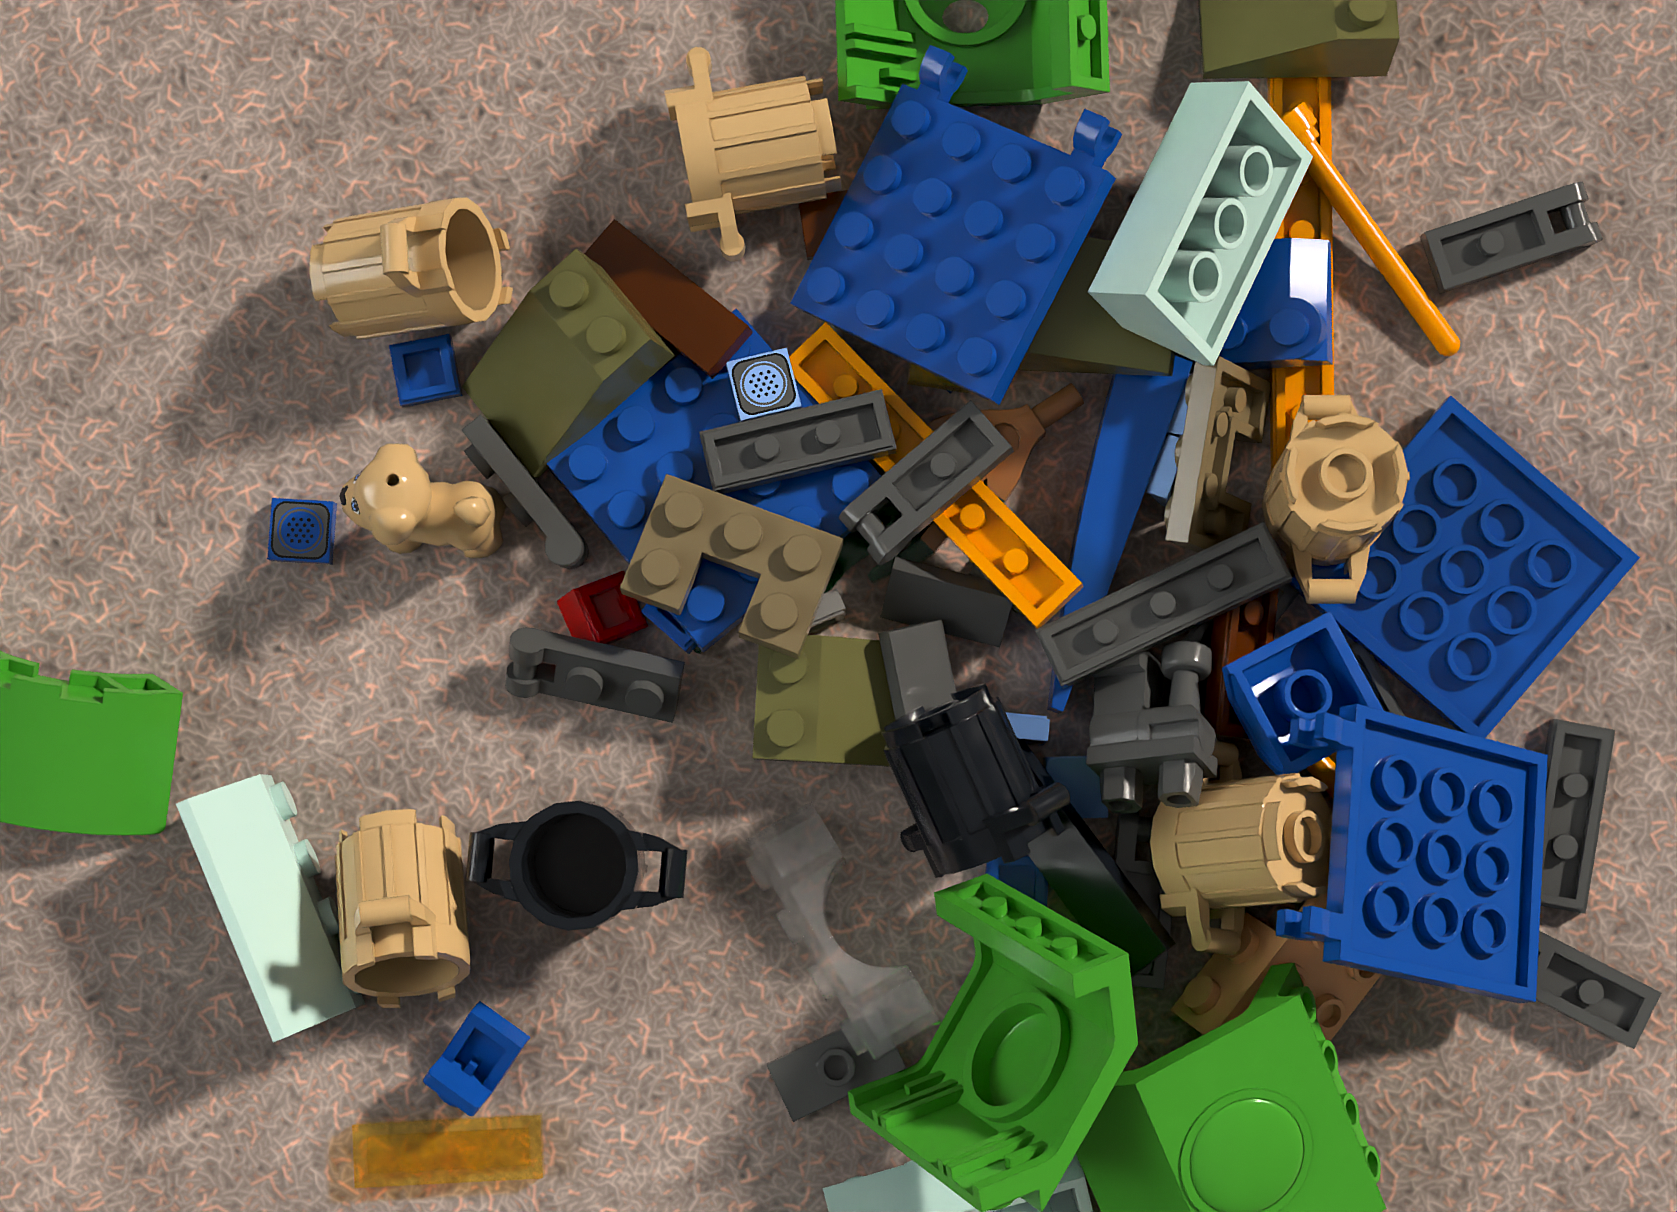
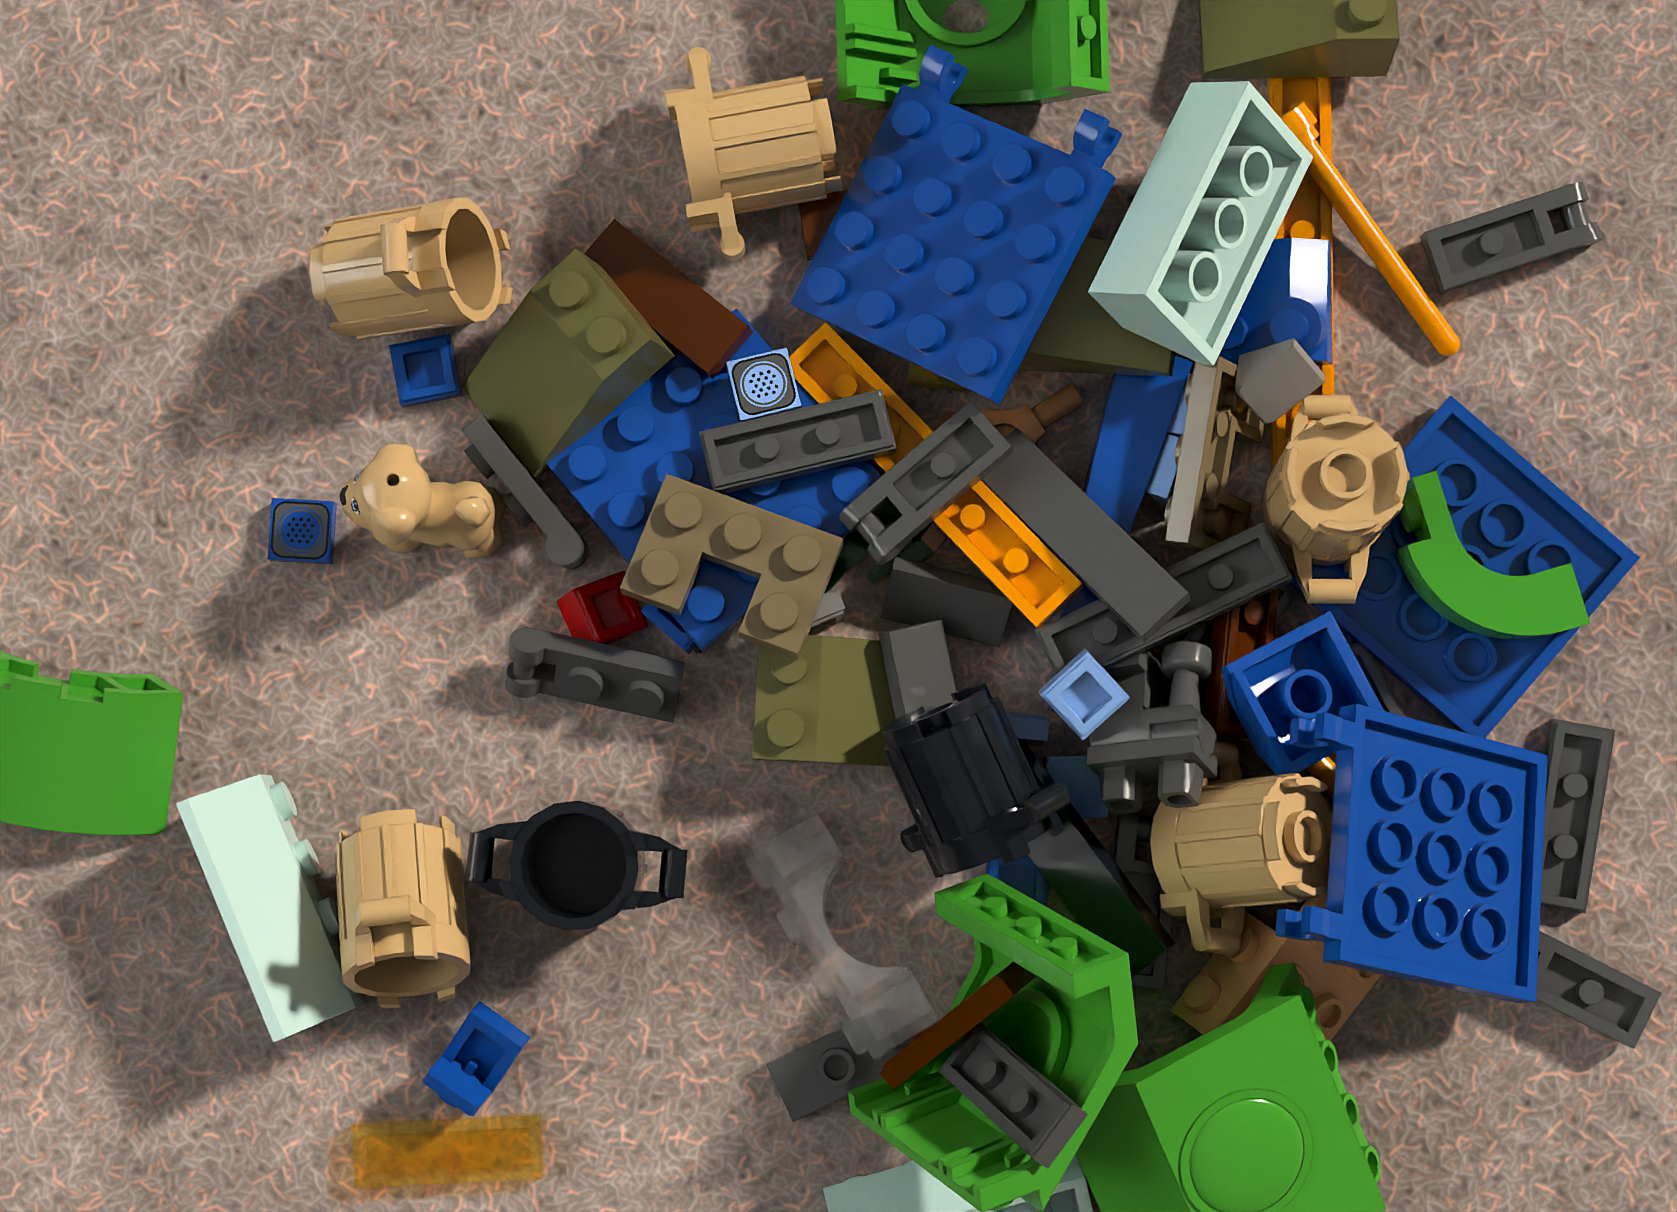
none -> reddish brown tile [879,962,1037,1090]
none -> dark grey tile [939,1022,1088,1169]
none -> dark grey tile [981,428,1191,643]
none -> light blue tile [1038,648,1130,741]
none -> light grey slope [1235,338,1325,425]
none -> bright green arch [1395,470,1590,640]

